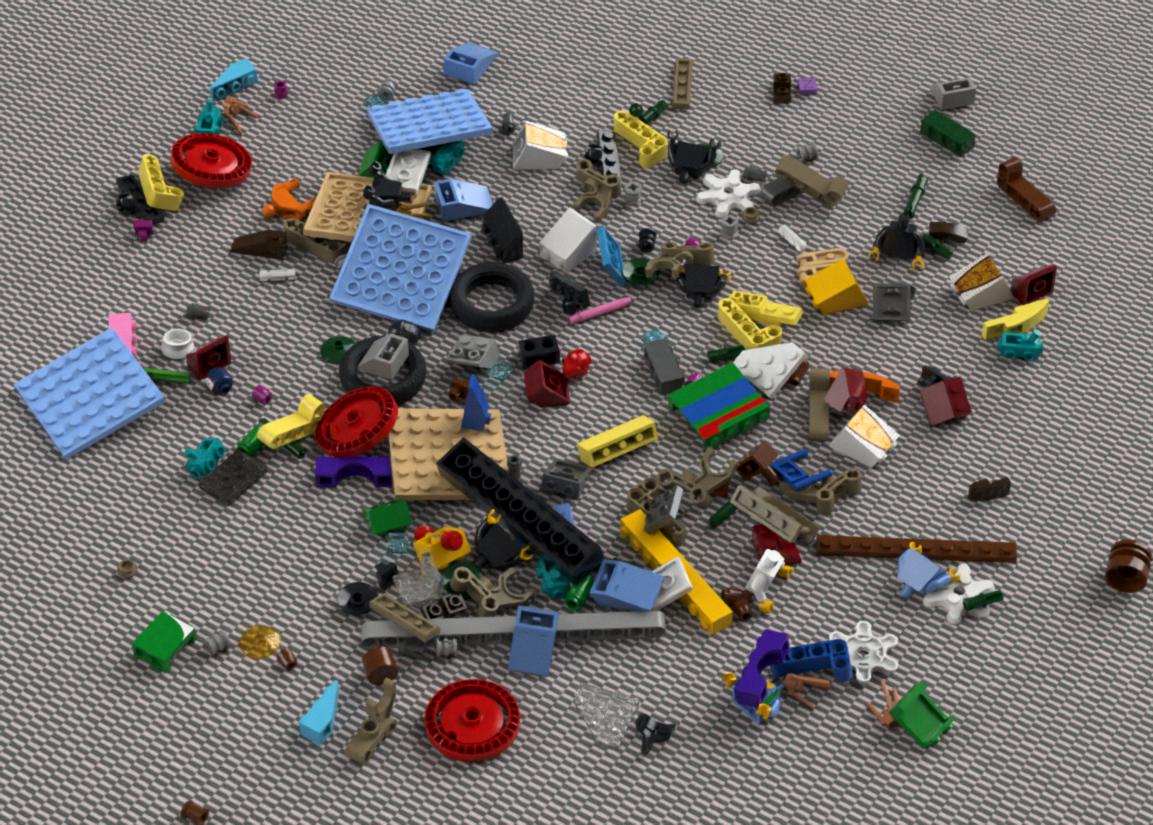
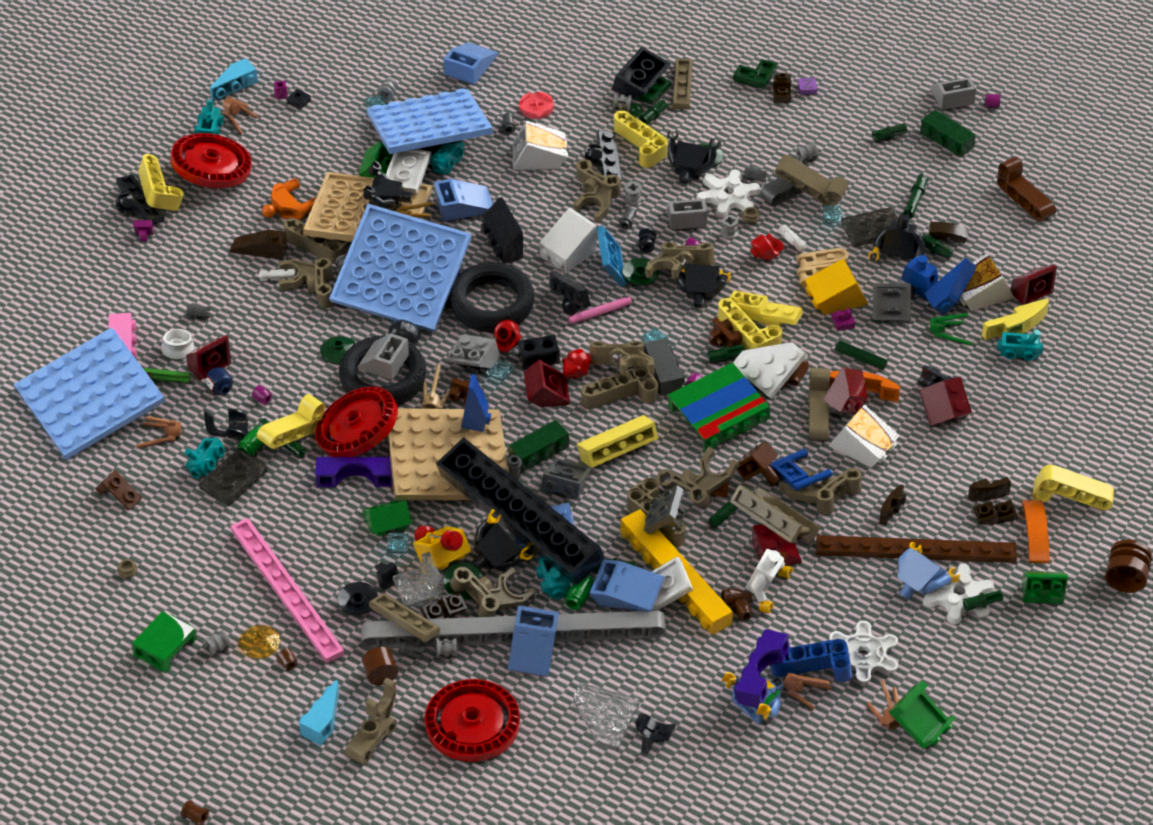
none -> reddish brown bracket [95,470,142,510]
none -> nougat plant [136,416,181,448]
none -> black helmet [204,408,248,439]
none -> bright pink plate [231,518,344,664]
none -> dark tan piece [278,258,334,308]
none -> black tile [286,89,311,110]
none -> tan plant [422,364,450,409]
none -> red head [494,320,522,353]
none -> dark green brick [508,420,569,472]
none -> coral tile [519,91,554,119]
none -> dark tan beam [581,366,658,409]
none -> dark tan piece [590,341,654,374]
none -> black slope [612,47,671,97]
none -> light grey bush [612,93,631,111]
none -> dark grey pin [619,207,637,230]
none -> dark green plate [638,76,671,105]
none -> light grey slope [666,199,707,230]
none -> reddish brown hips [709,318,742,348]
none -> dark green plate [733,59,778,89]
none -> red head [750,233,784,261]
none -> clear light blue plate [822,205,843,224]
none -> magenta tile [831,308,855,331]
none -> dark green axle [835,341,888,370]
none -> clear smoke plate [841,207,898,247]
none -> dark green axle [872,123,907,142]
none -> dark brown slope [879,485,907,525]
none -> blue torso [901,255,938,300]
none -> blue slope [924,258,977,315]
none -> green plant [930,313,972,345]
none -> dark brown slope [973,500,1018,524]
none -> magenta hose [984,94,1000,108]
none -> green slope [1021,571,1068,604]
none -> orange slope [1022,500,1050,563]
none -> light yellow beam [1033,465,1114,510]

